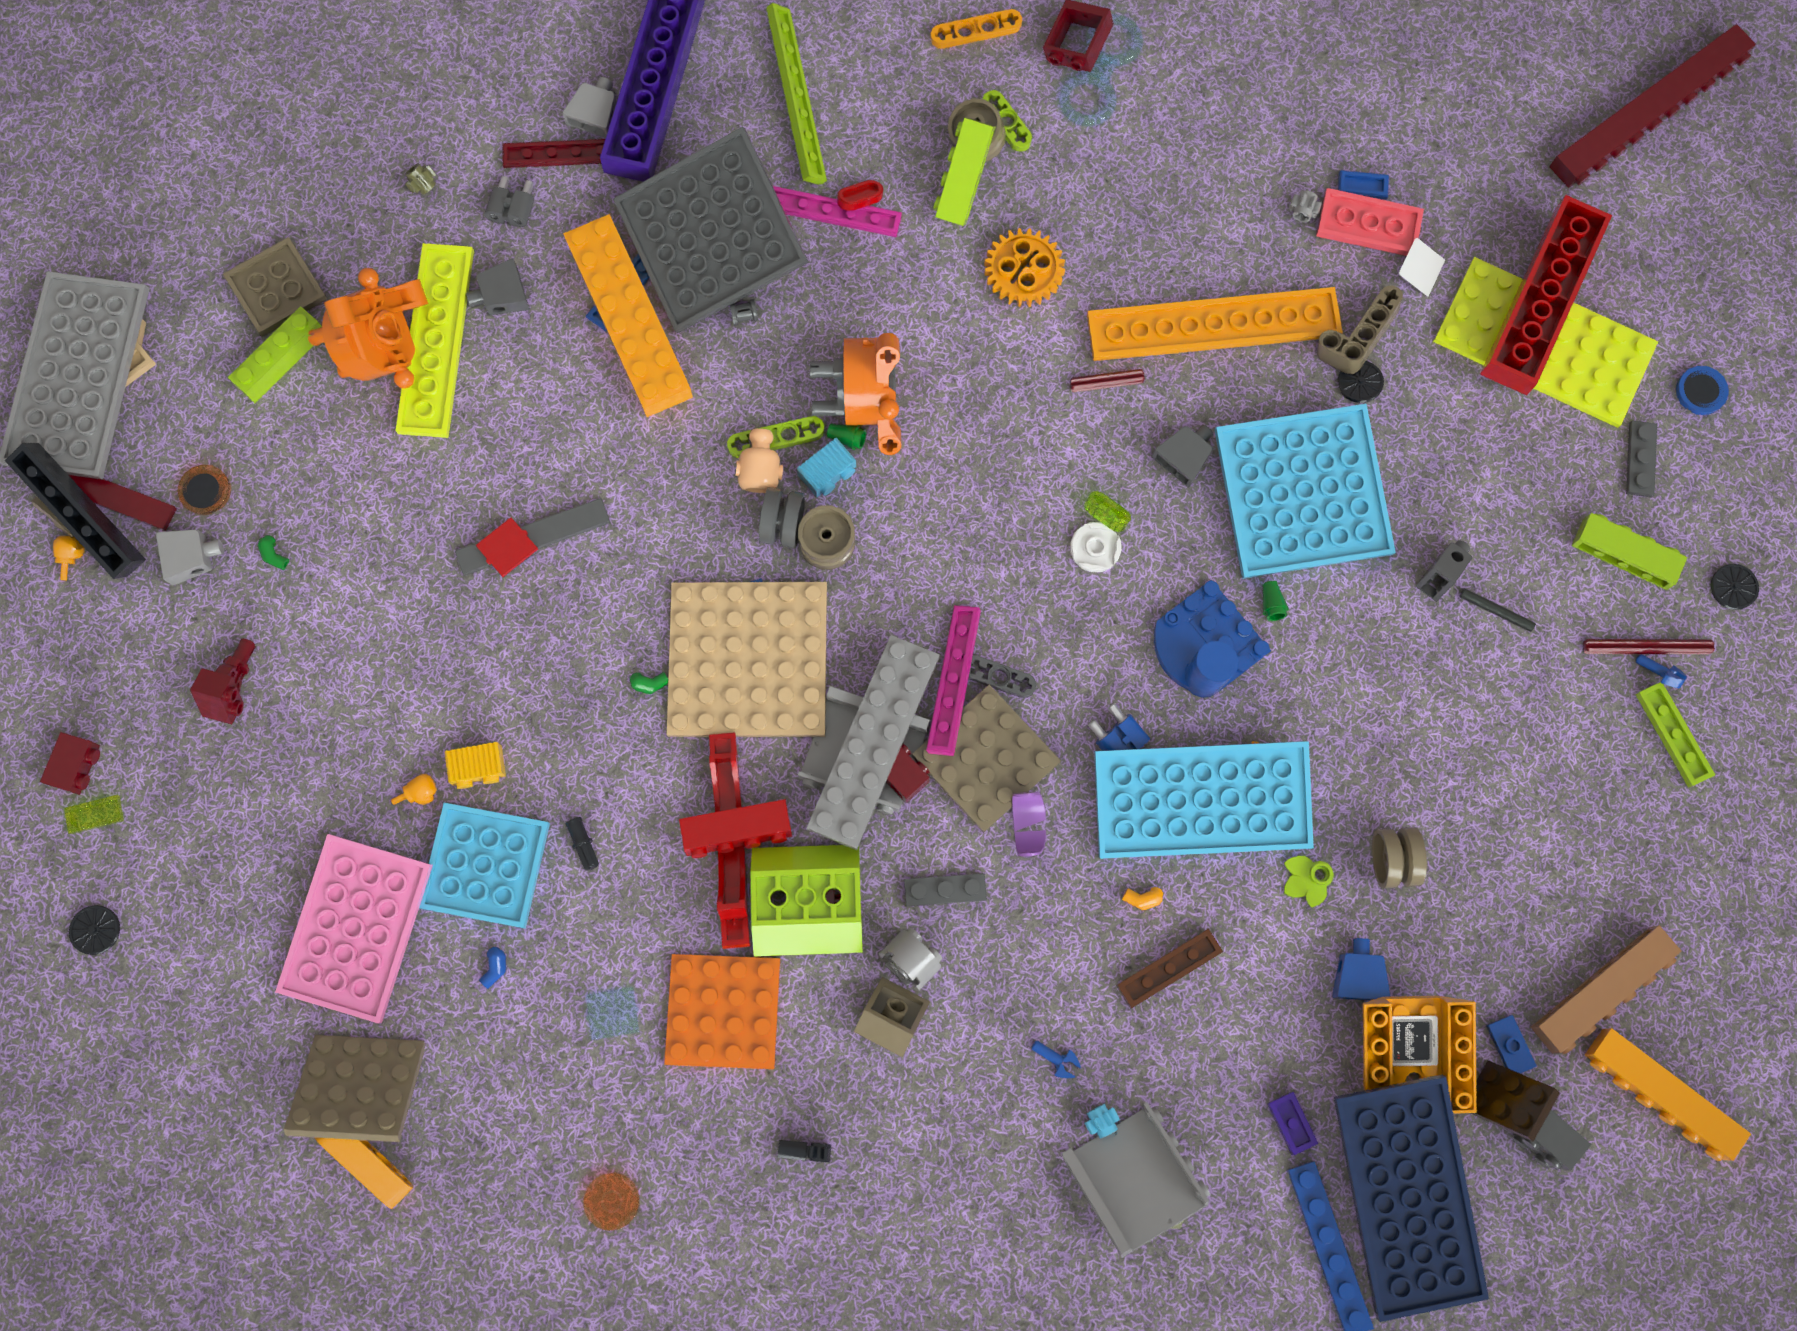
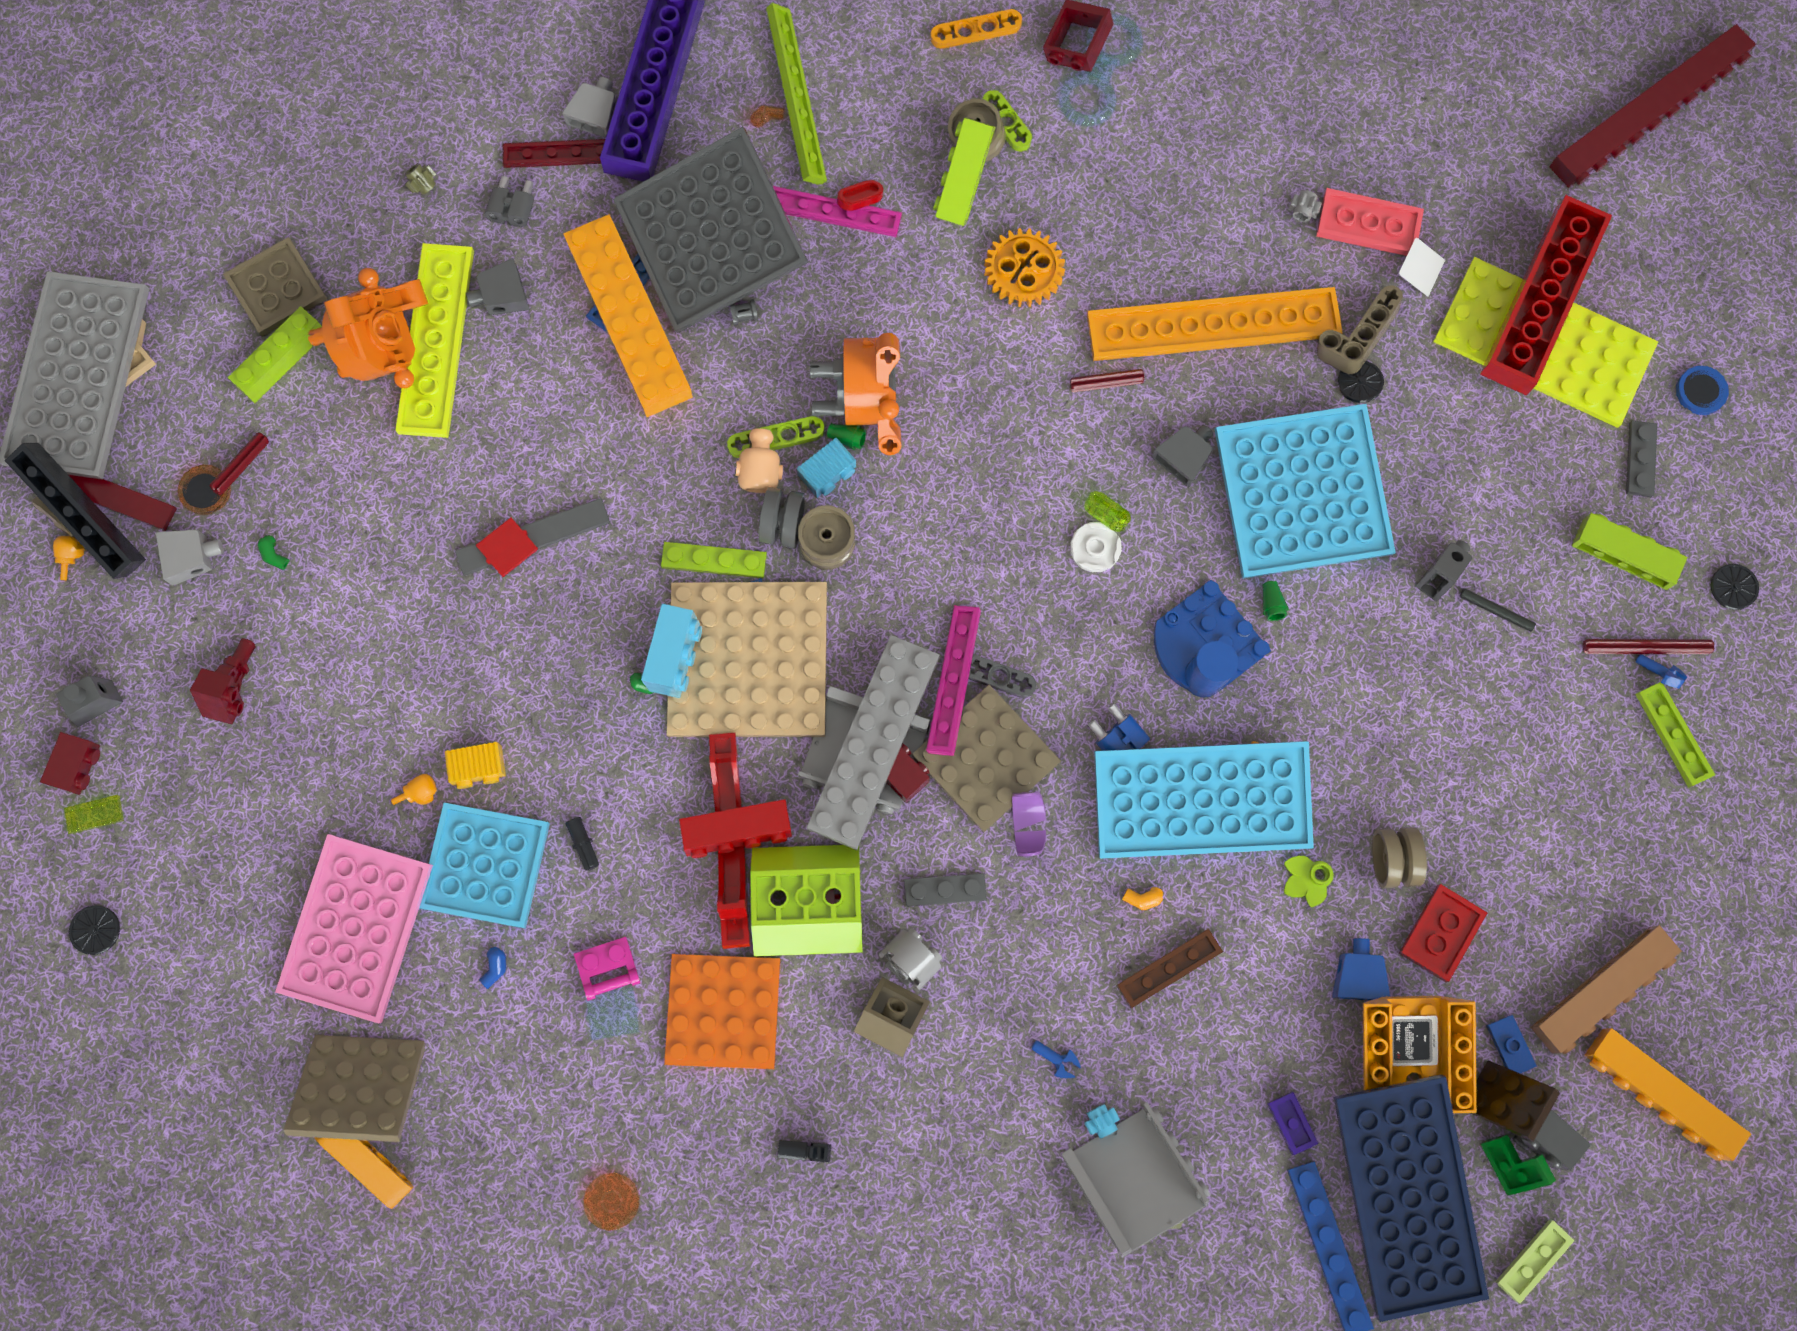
blue tile [1338,170,1389,200] -> none
none -> dark grey torso [56,675,123,727]
none -> dark red axle [210,432,269,495]
none -> dark pink plate [574,937,640,1001]
none -> medium azure brick [641,604,702,698]
none -> lime plate [661,542,767,579]
none -> clear orange arm [750,105,785,128]
none -> red plate [1399,884,1487,982]
none -> green plate [1481,1134,1556,1196]
none -> yellowish green plate [1495,1219,1574,1304]

